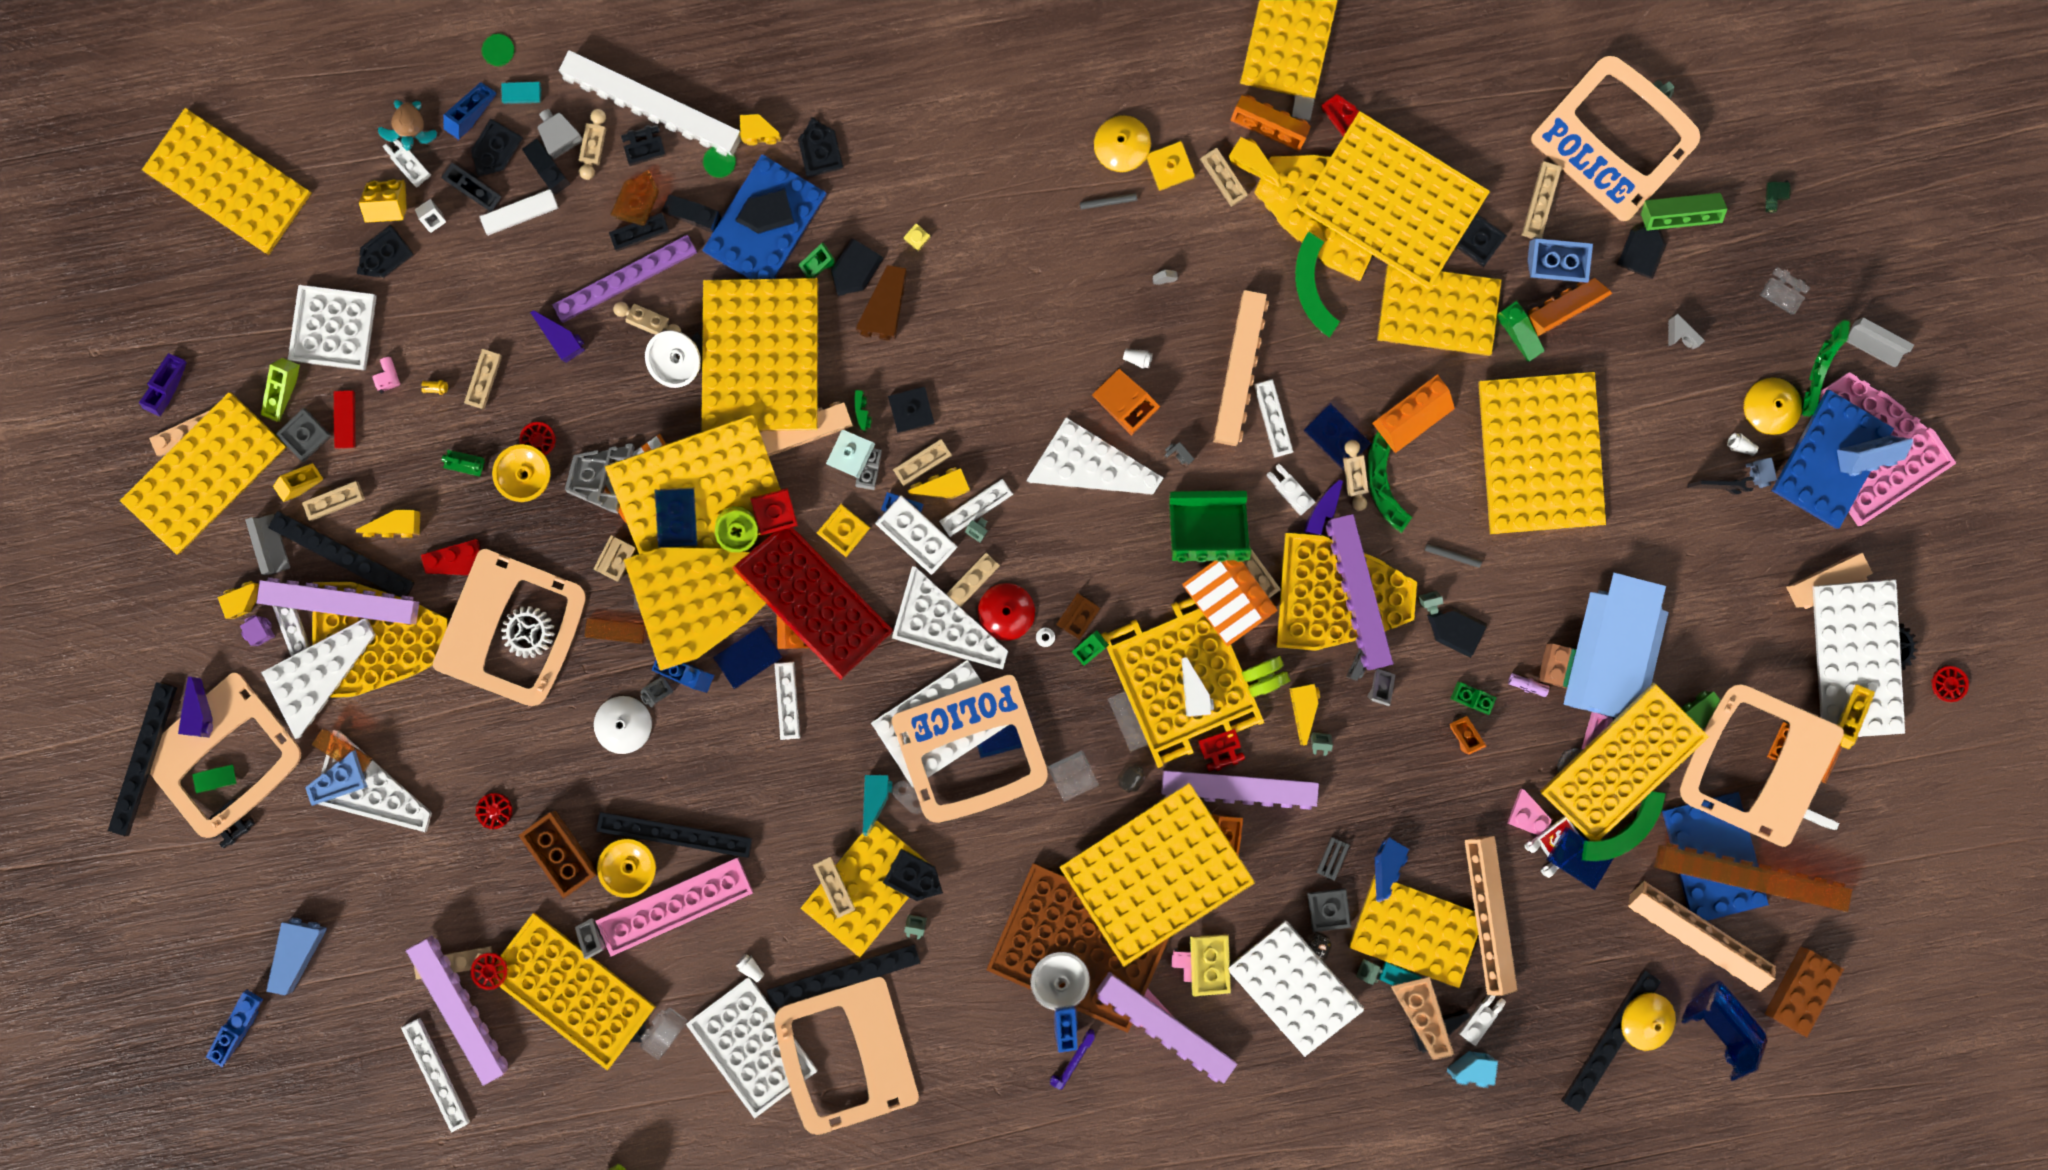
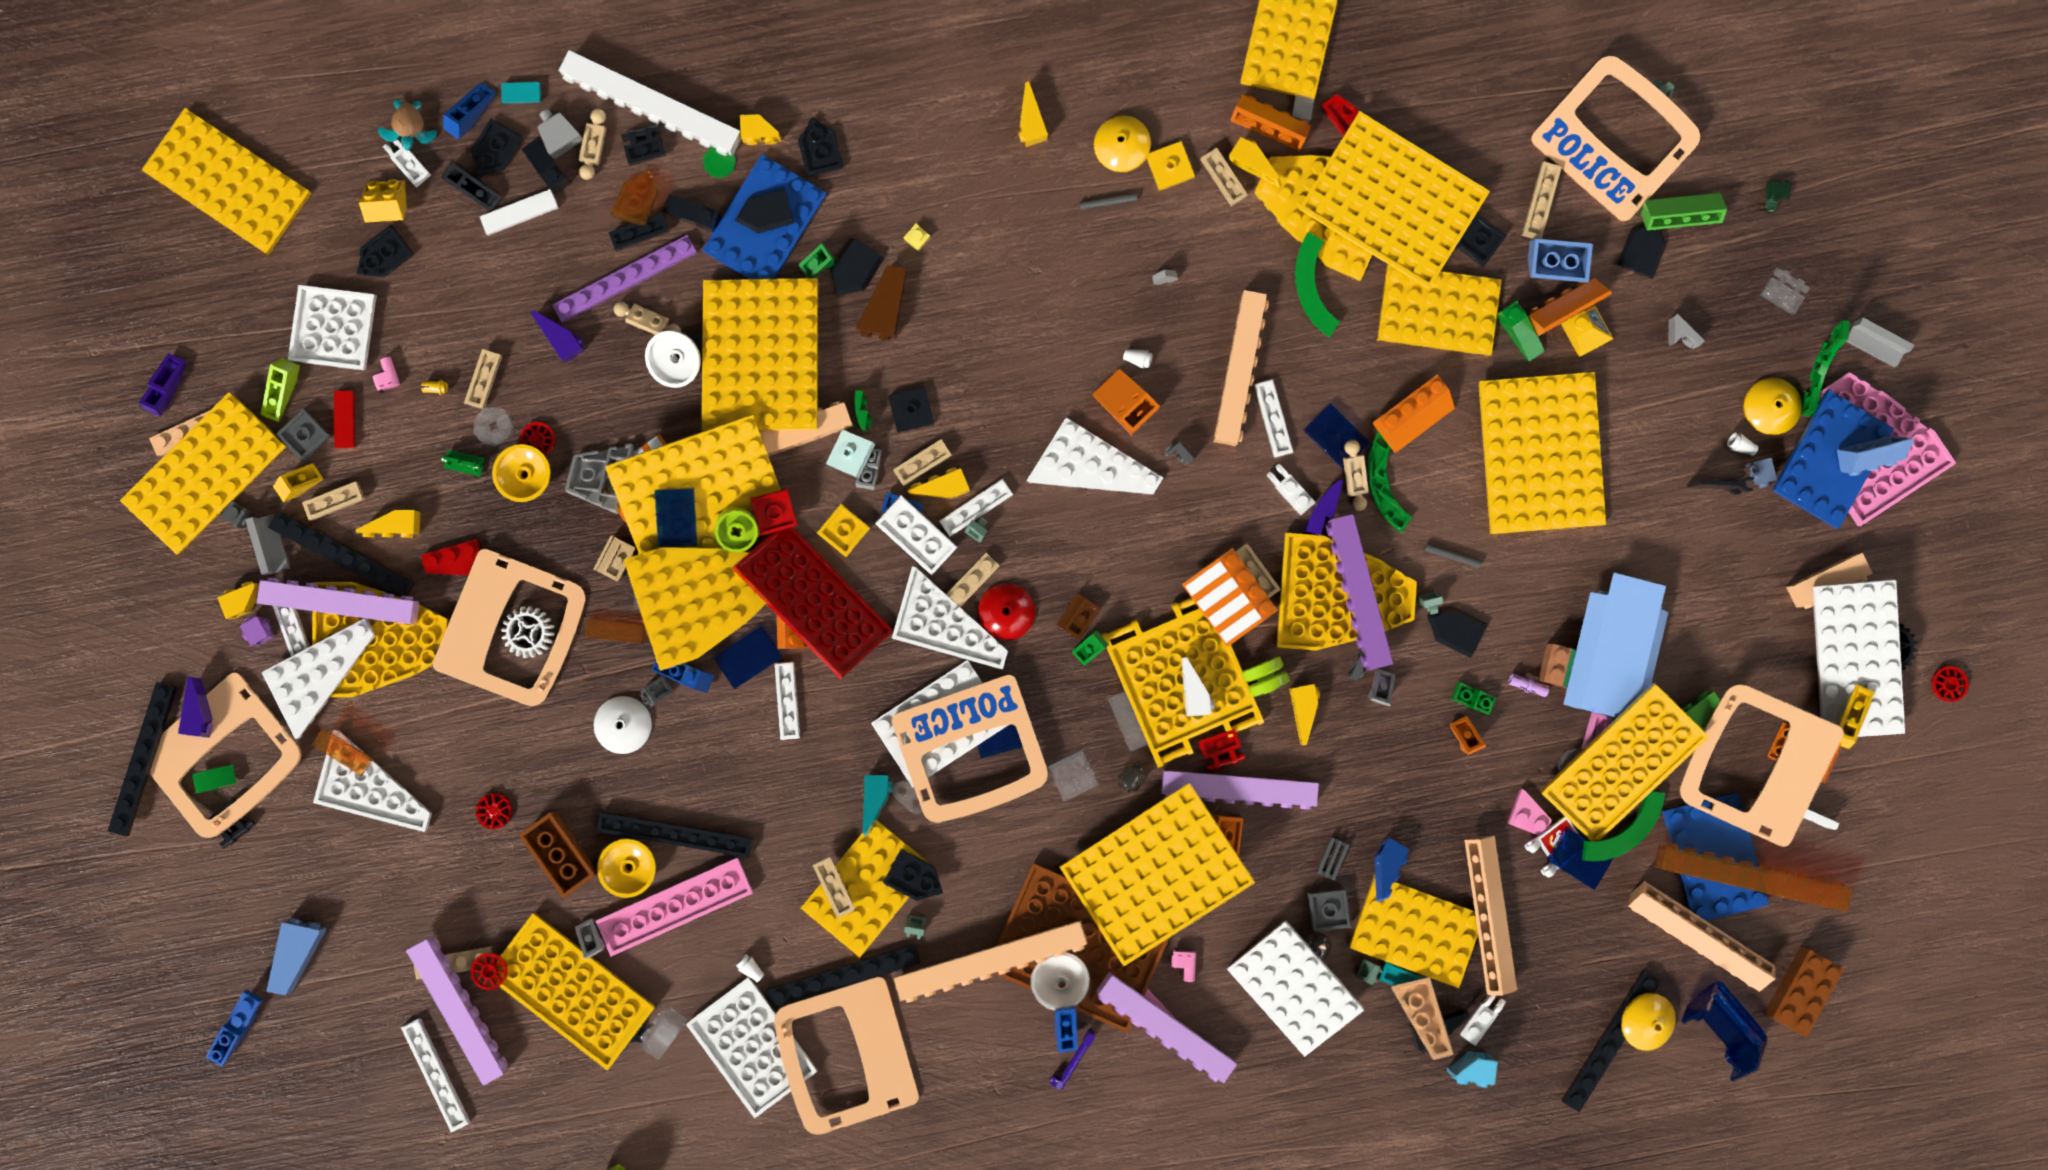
medium blue wing [305,751,367,806] -> none
white brick [415,199,446,233] -> none
green piece [482,34,515,67] -> none
white plate [1036,628,1055,647] -> none
green panel [1169,491,1251,562] -> none
light yellow tile [1190,934,1231,996] -> none
sand green tile [1311,732,1333,756] -> none
none -> dark grey bracket [221,501,253,529]
none -> clear plate [474,407,514,446]
none -> light nougat brick [894,920,1088,1003]
none -> yellow slope [1018,81,1048,147]
none -> yellow slope [1561,306,1613,357]

